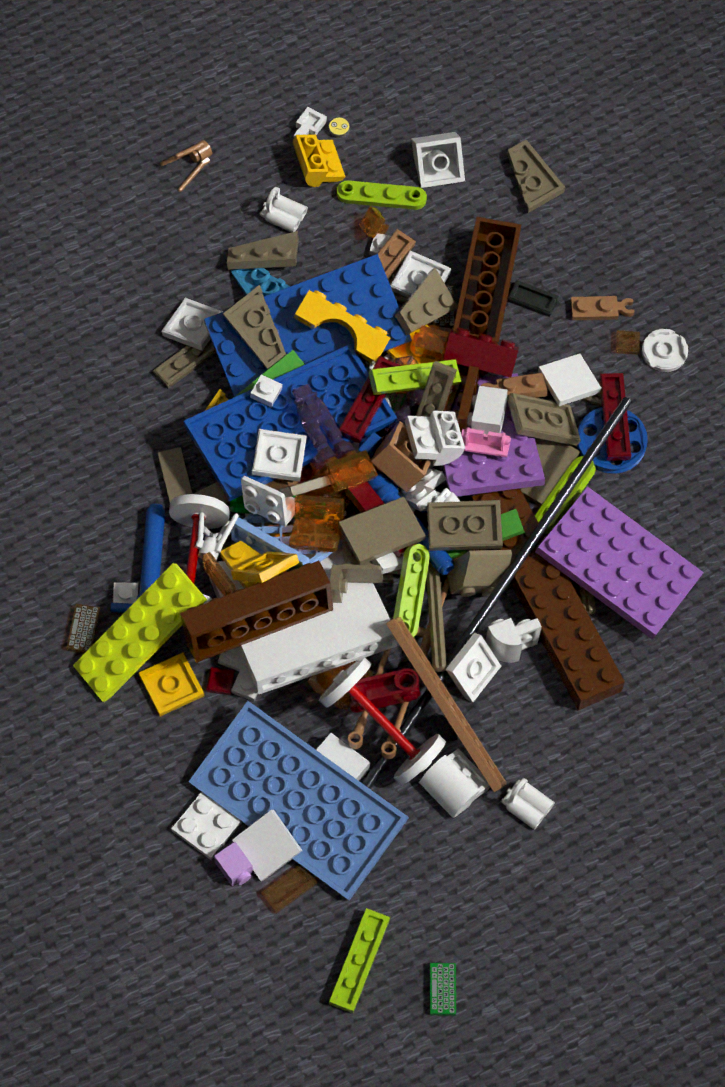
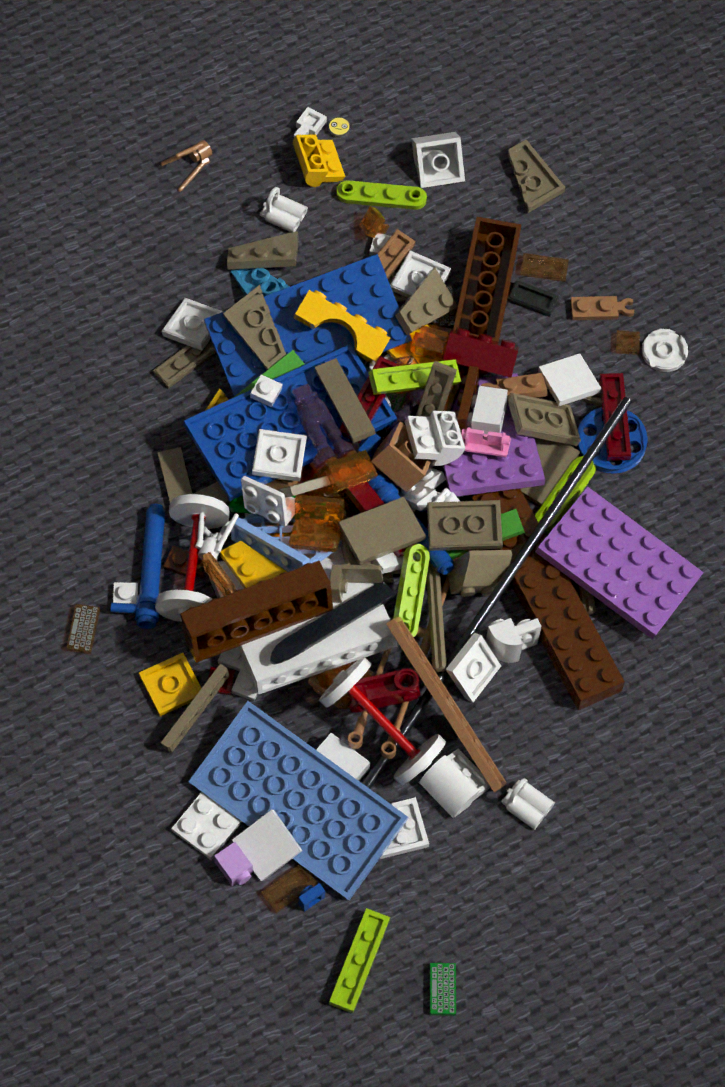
neon yellow plate [73,563,207,702] -> none
yellow tile [231,551,299,583] -> none
none -> dark tan tile [161,664,229,753]
none -> reddish brown plate [164,546,210,579]
none -> black piece [270,582,396,665]
none -> blue plate [298,883,325,912]
none -> dark tan tile [315,358,376,443]
none -> white plate [380,797,429,859]
none -> clear orange tile [520,253,569,282]

